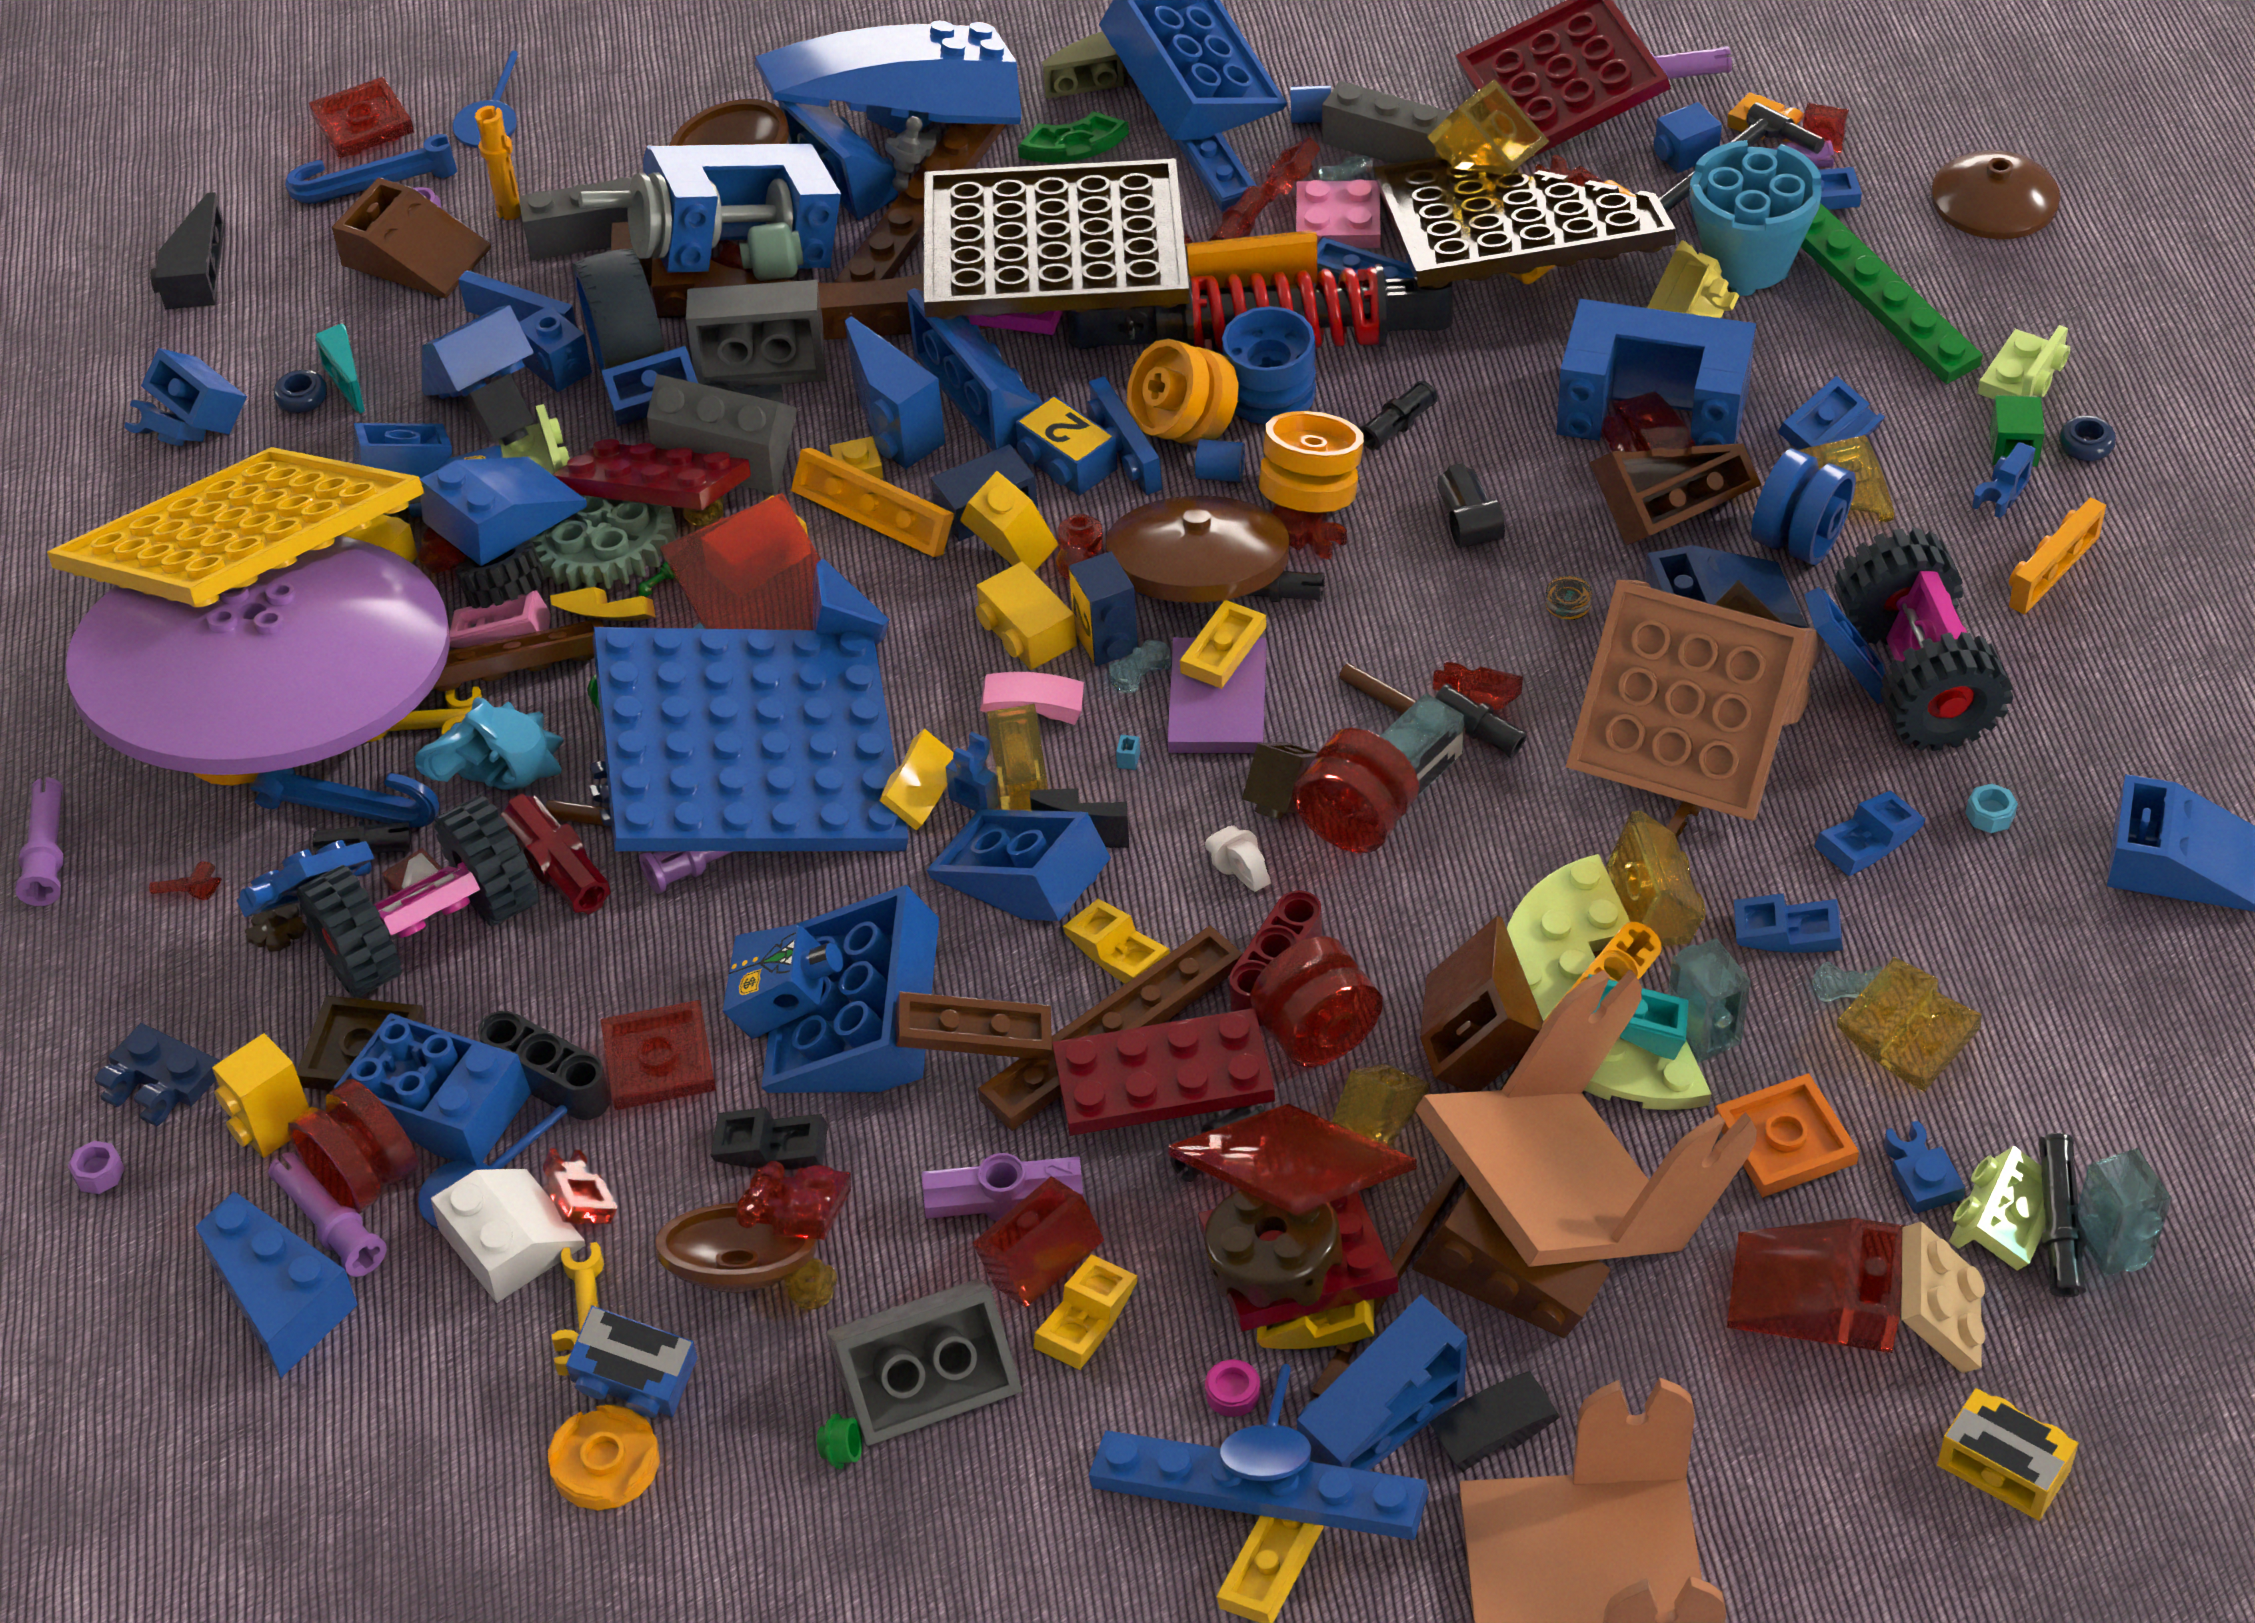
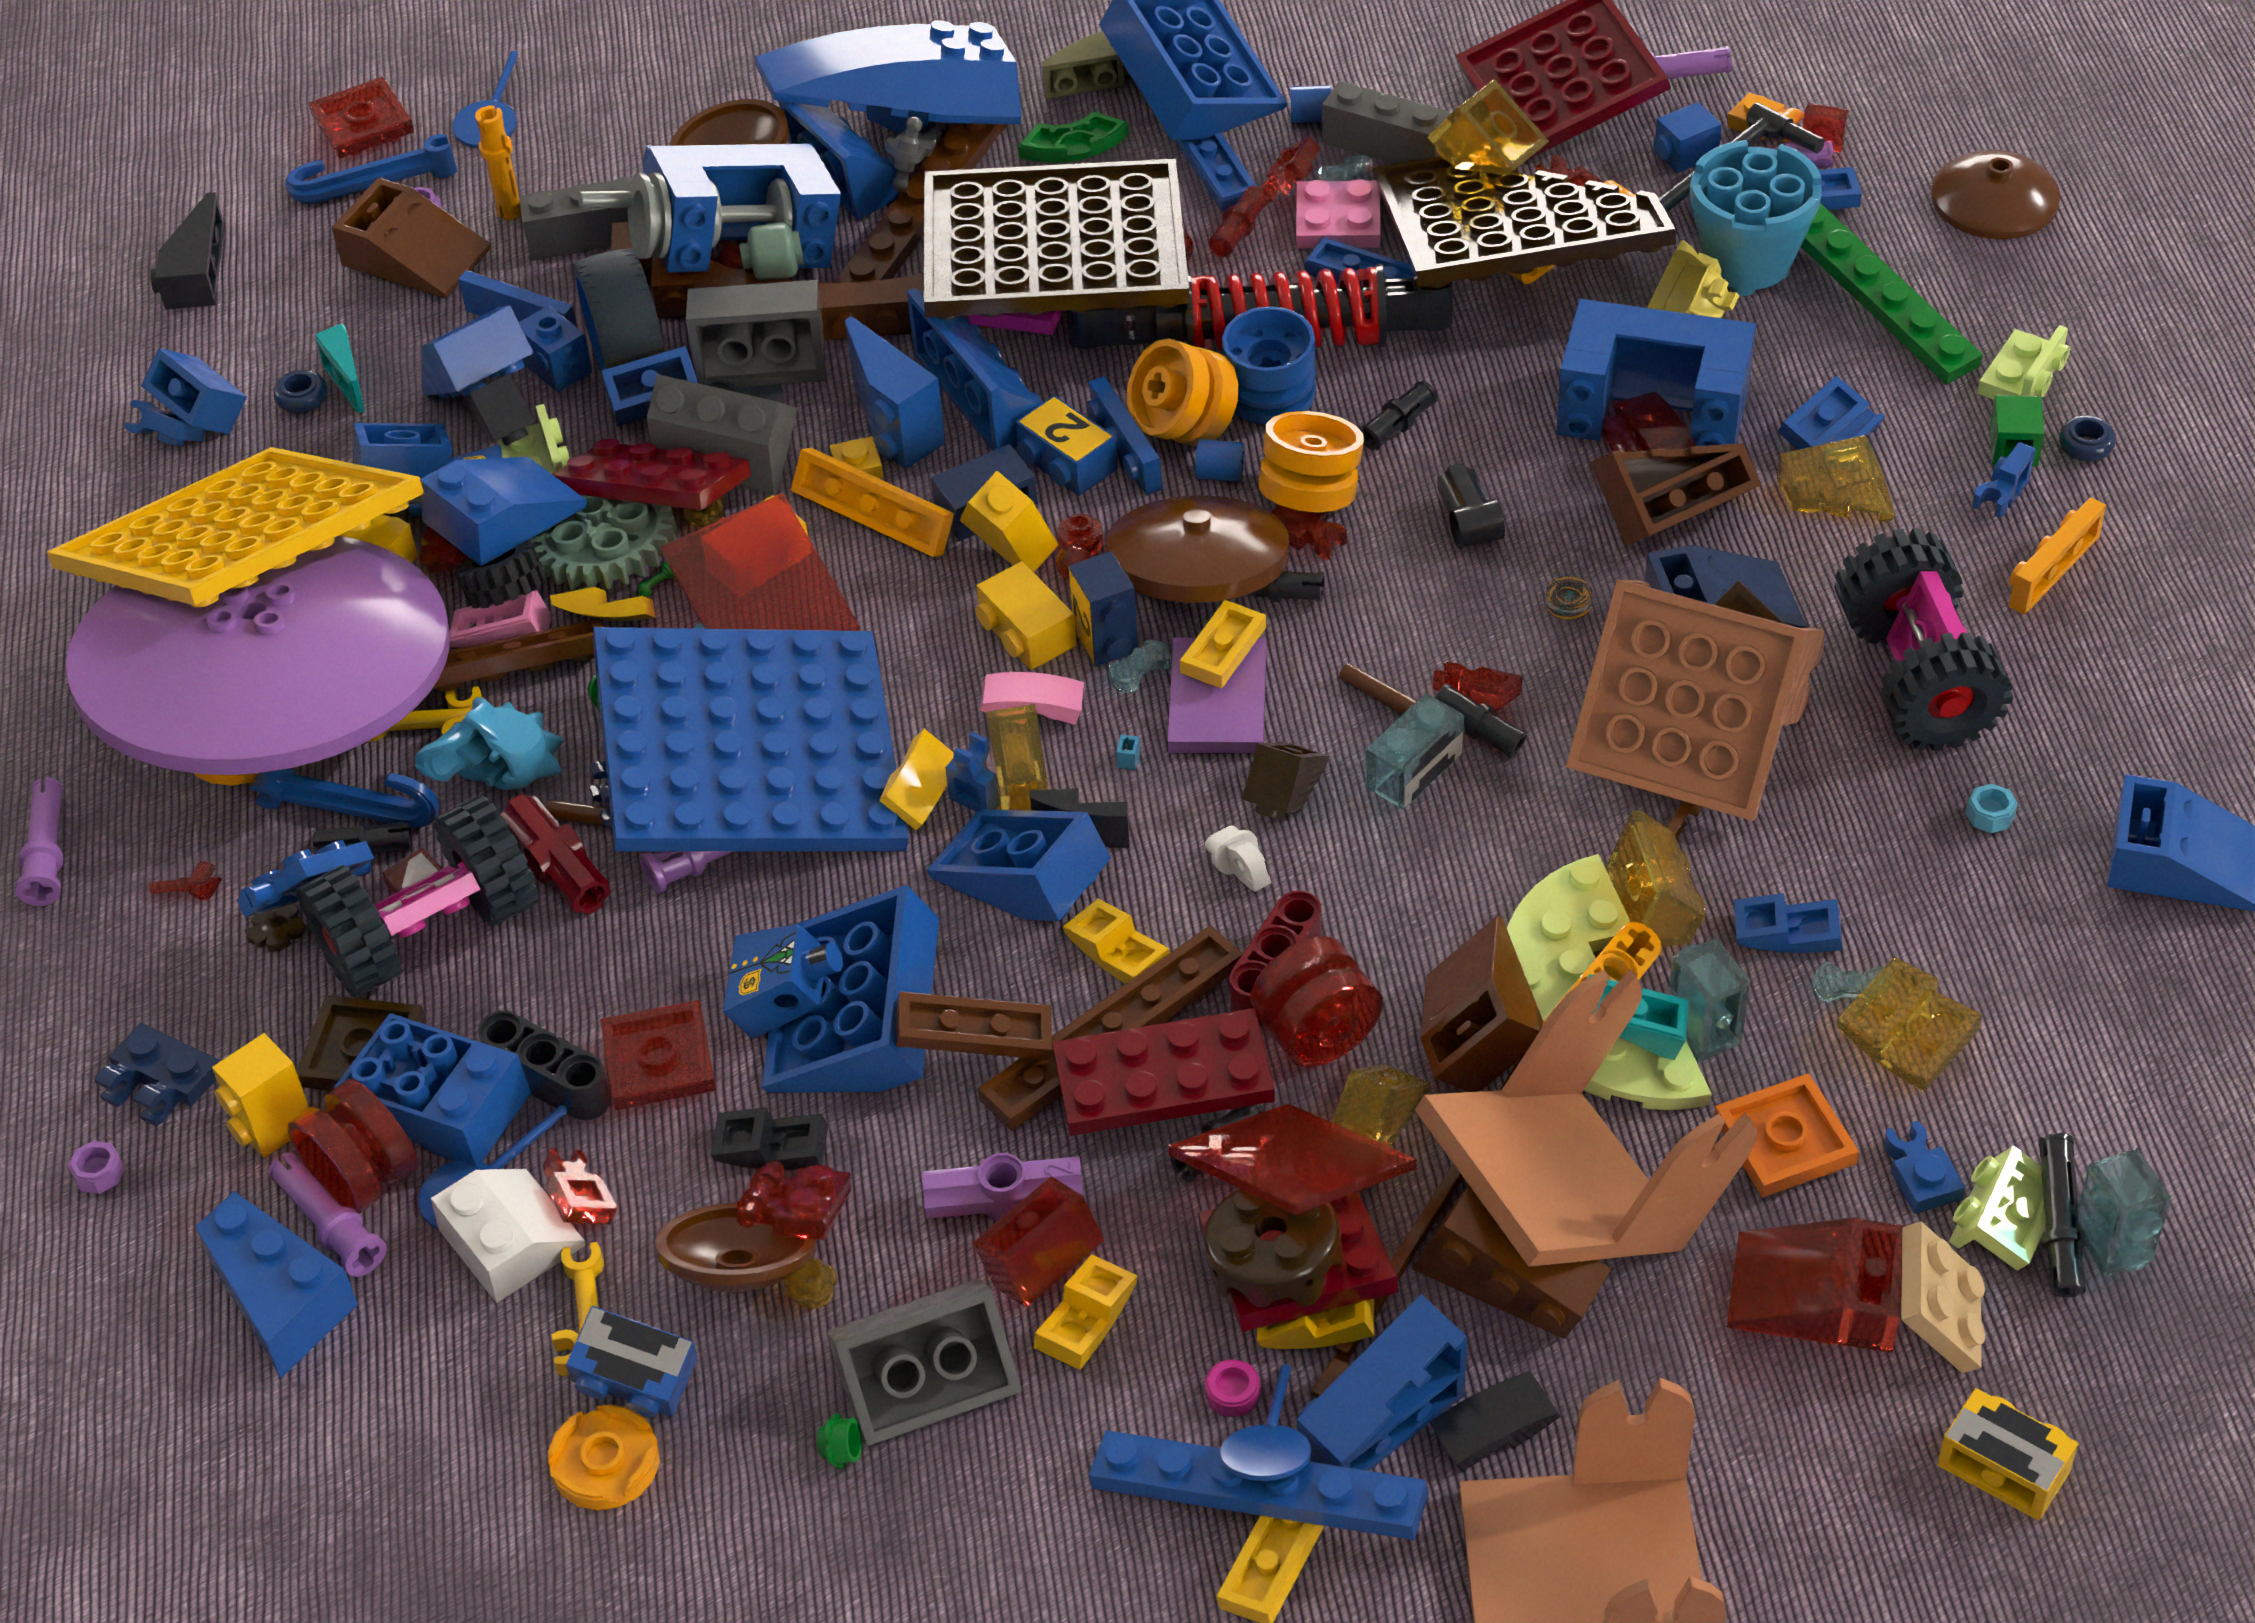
blue slope [813,558,890,644] -> none
light orange slope [1185,230,1317,288] -> none
clear red wheel [1292,727,1419,853] -> none
blue wheel [1751,448,1856,565] -> none
blue tile [1804,587,1887,704] -> none
blue slope [1814,790,1926,876] -> none

